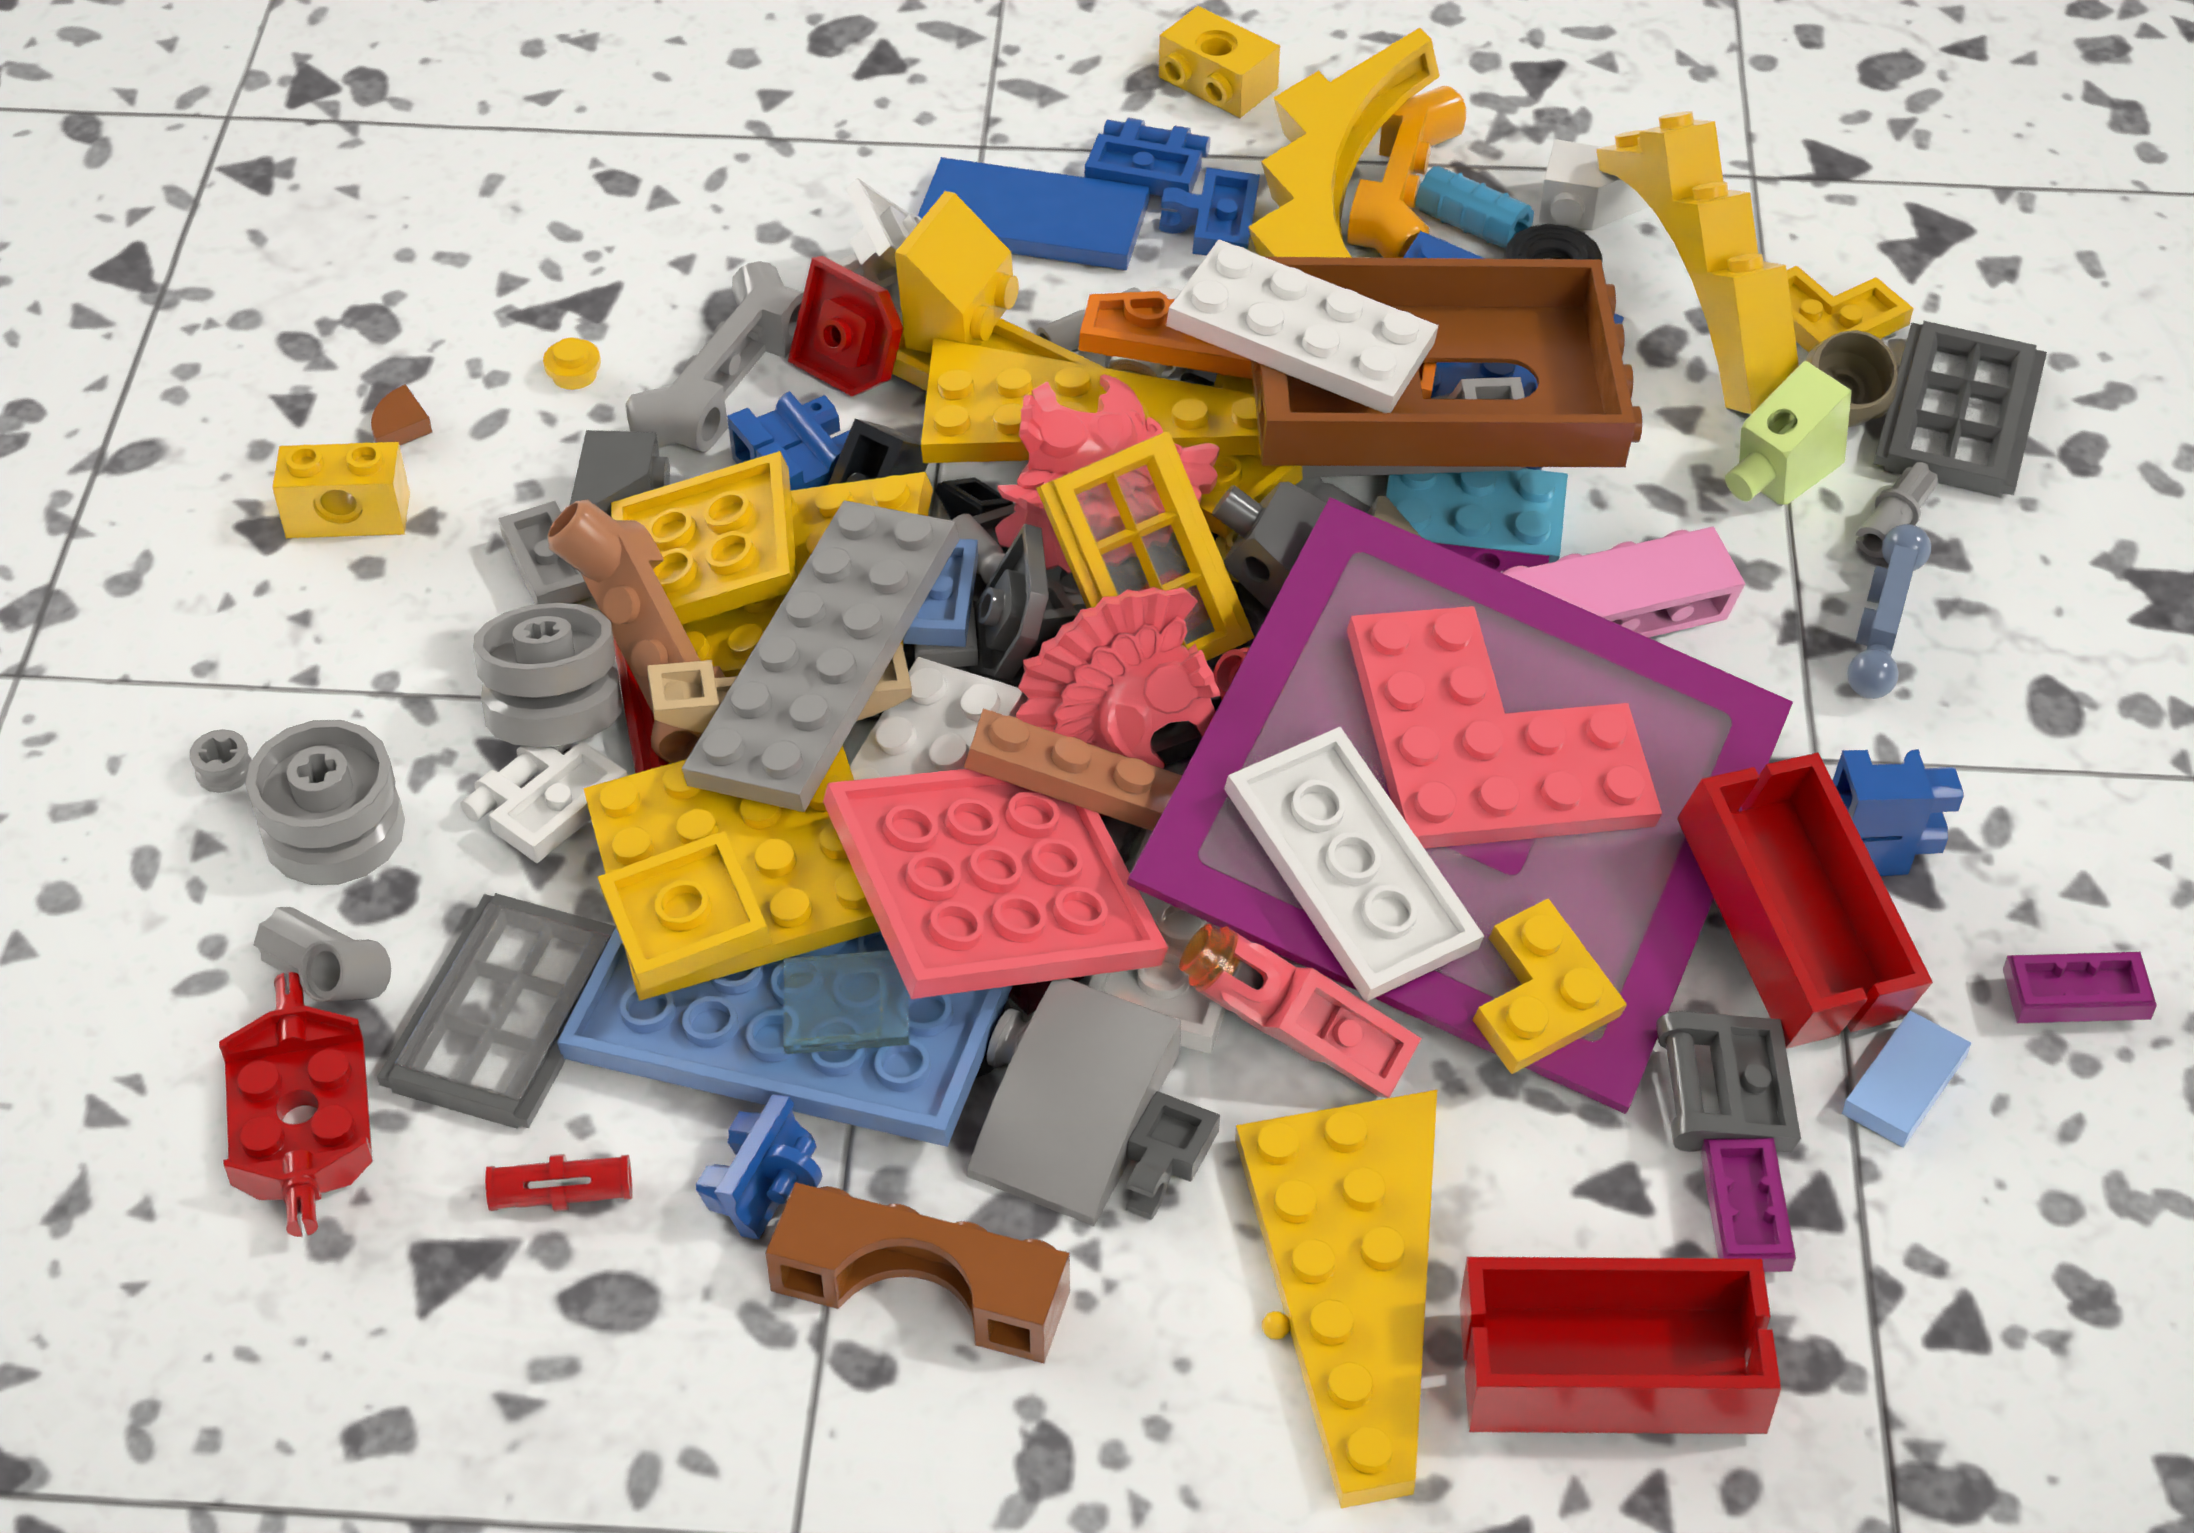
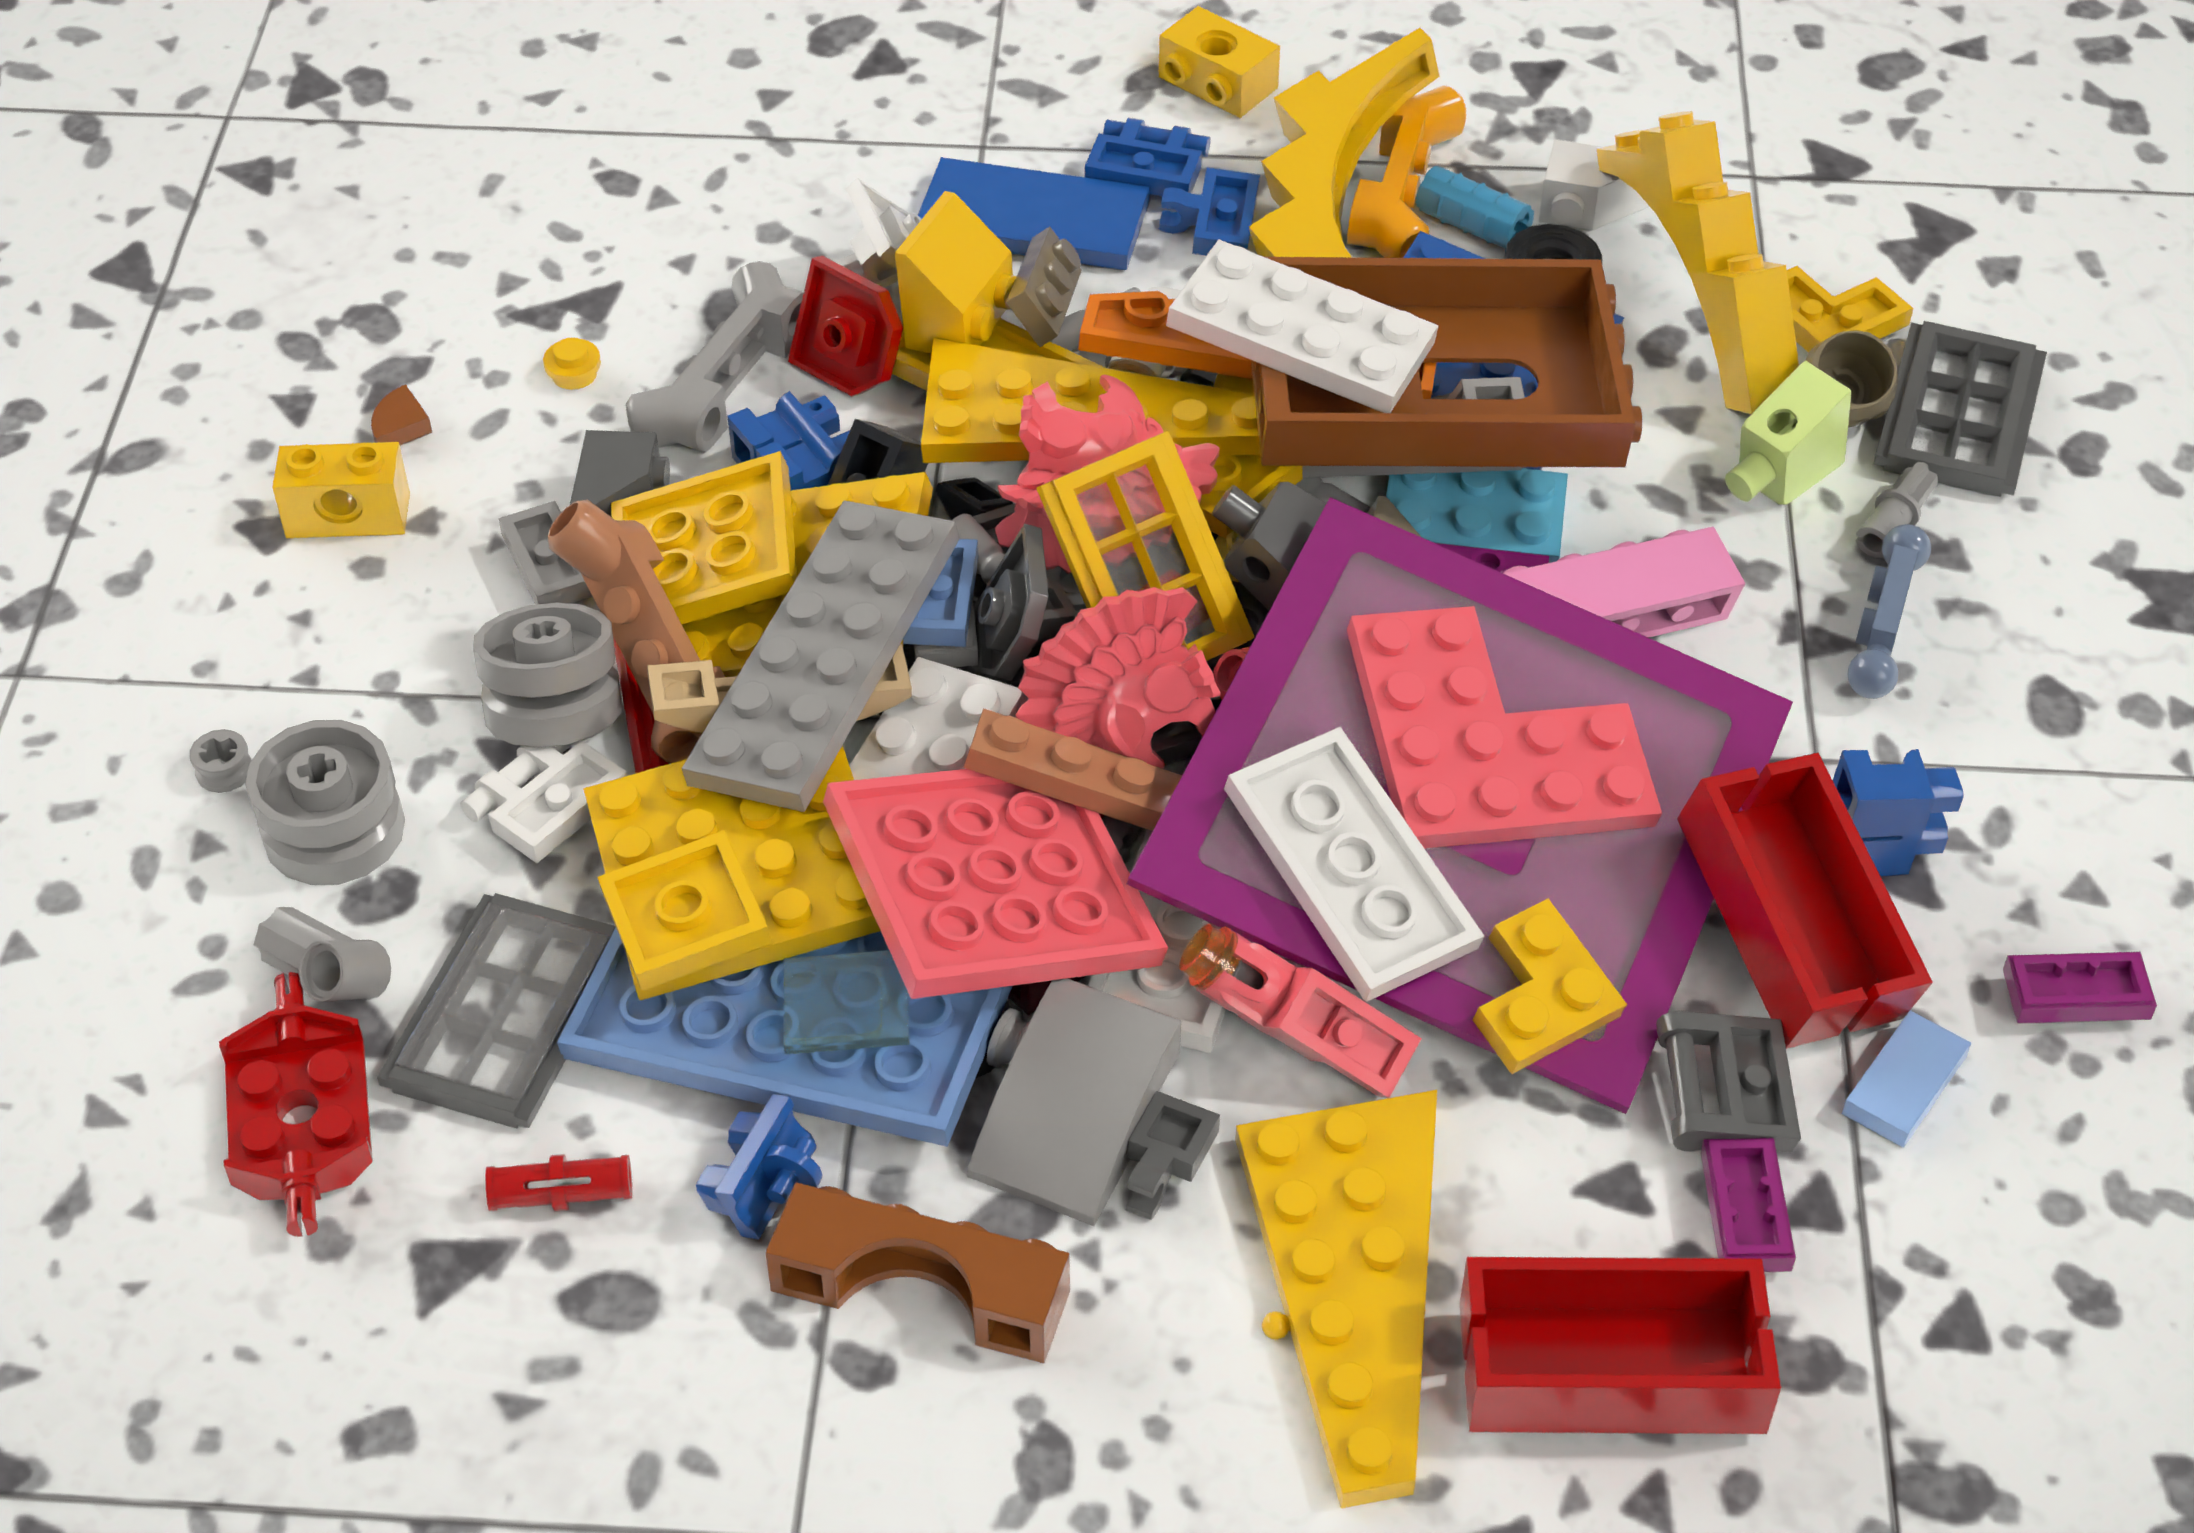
none -> dark tan plate [1006,227,1082,347]

